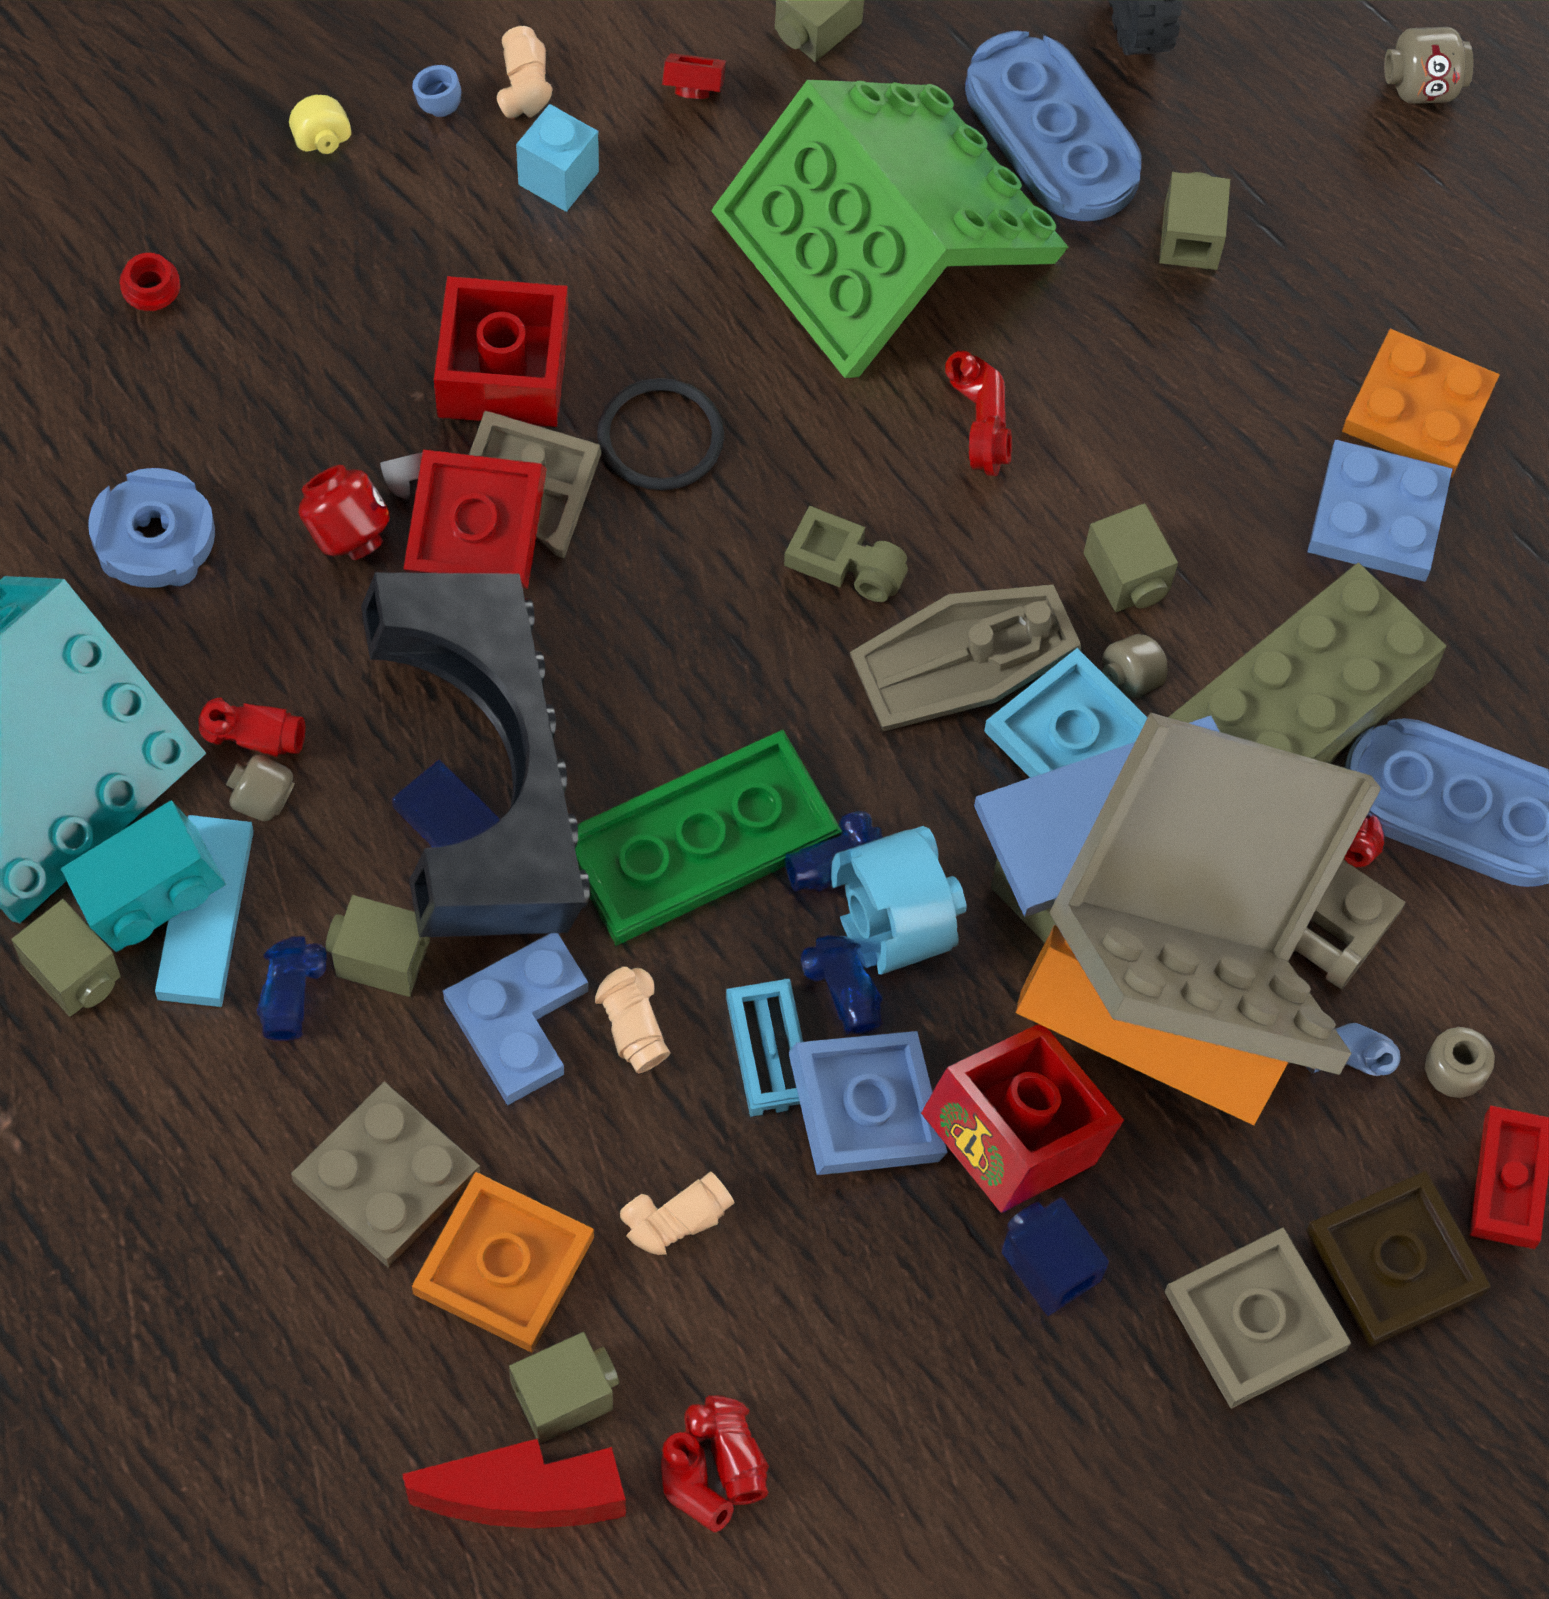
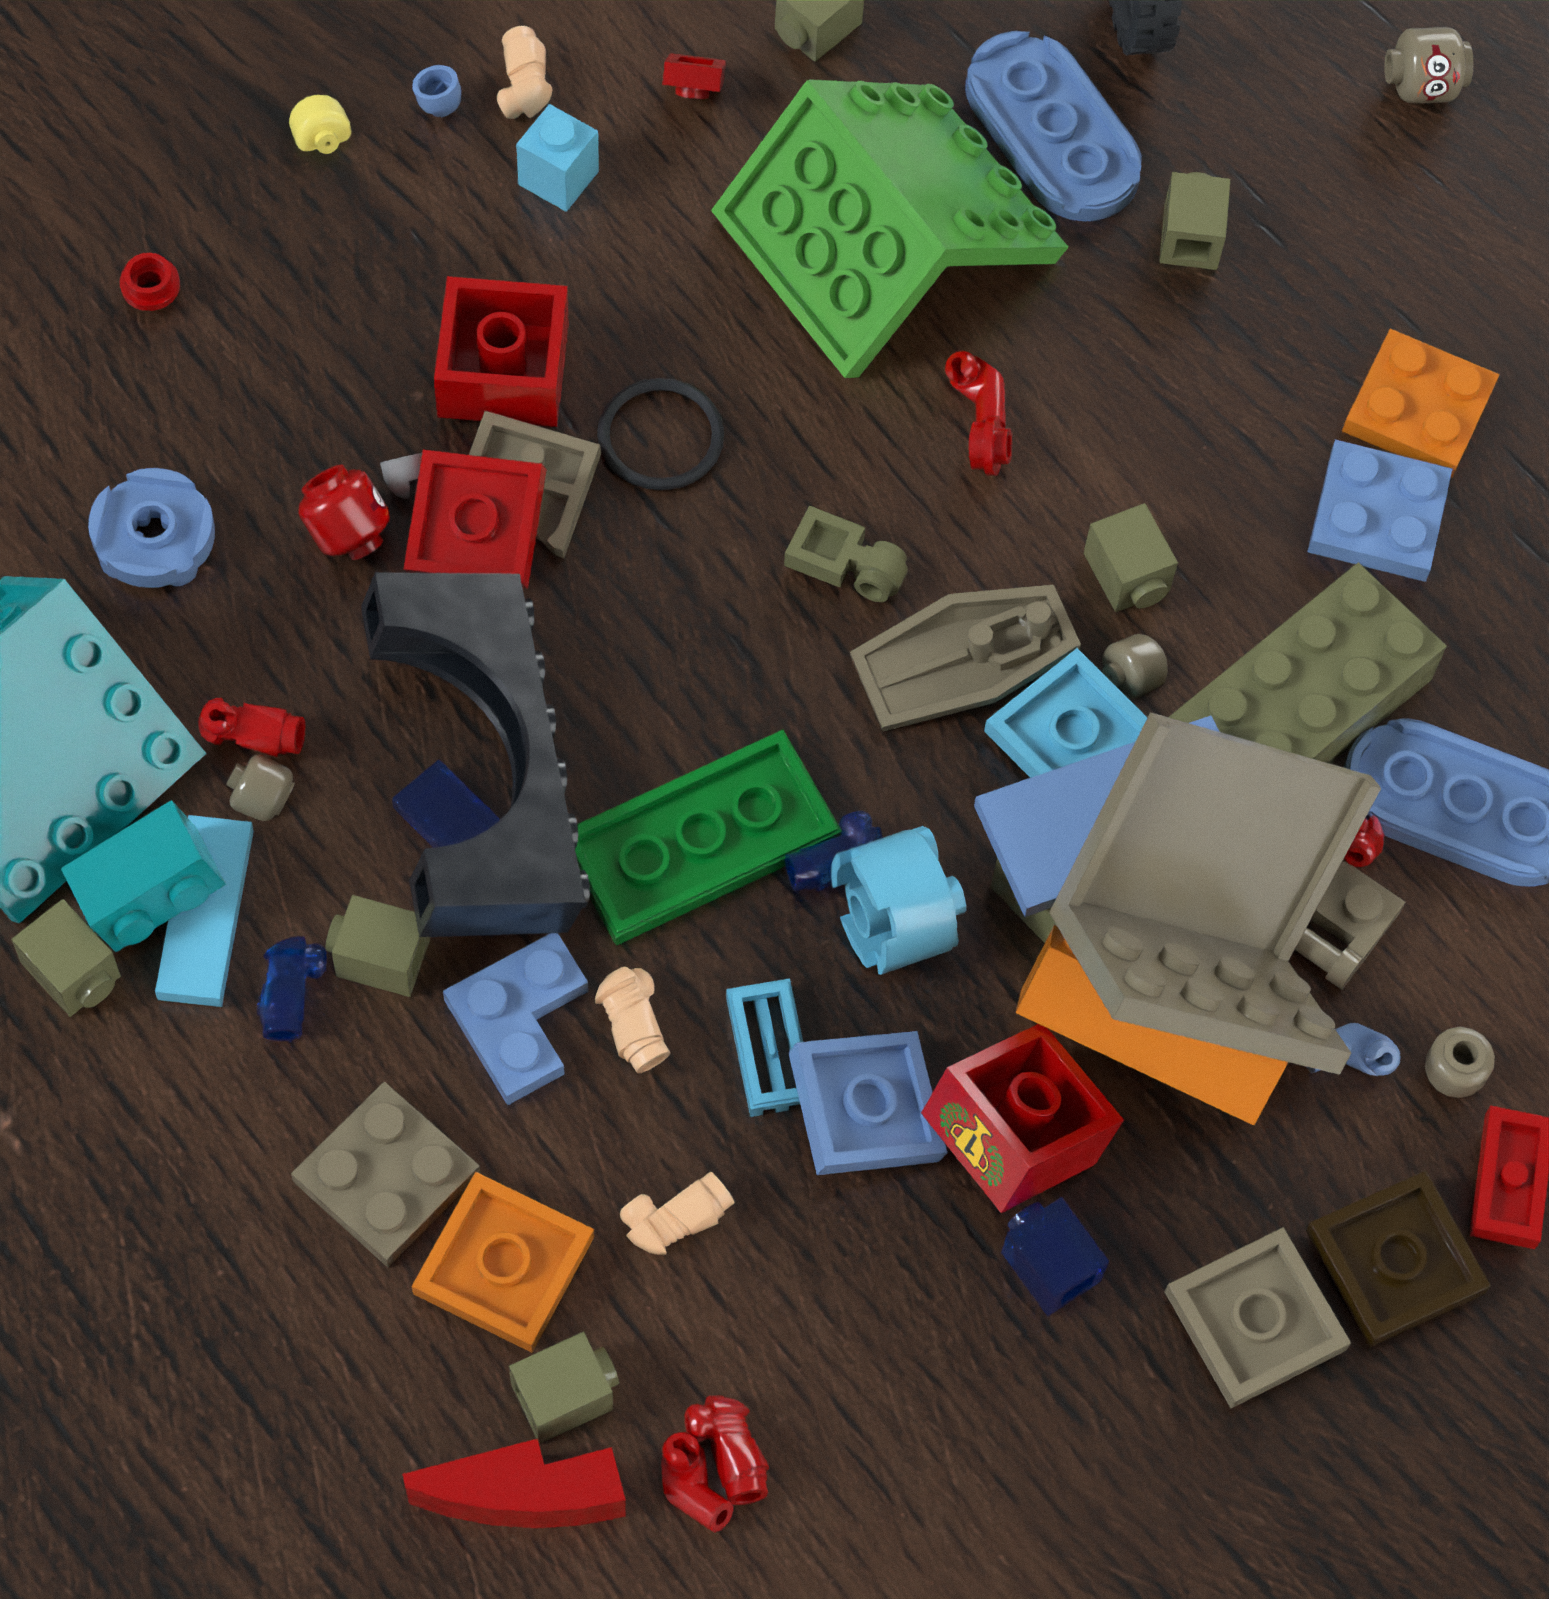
clear blue arm [800,935,883,1034] -> none

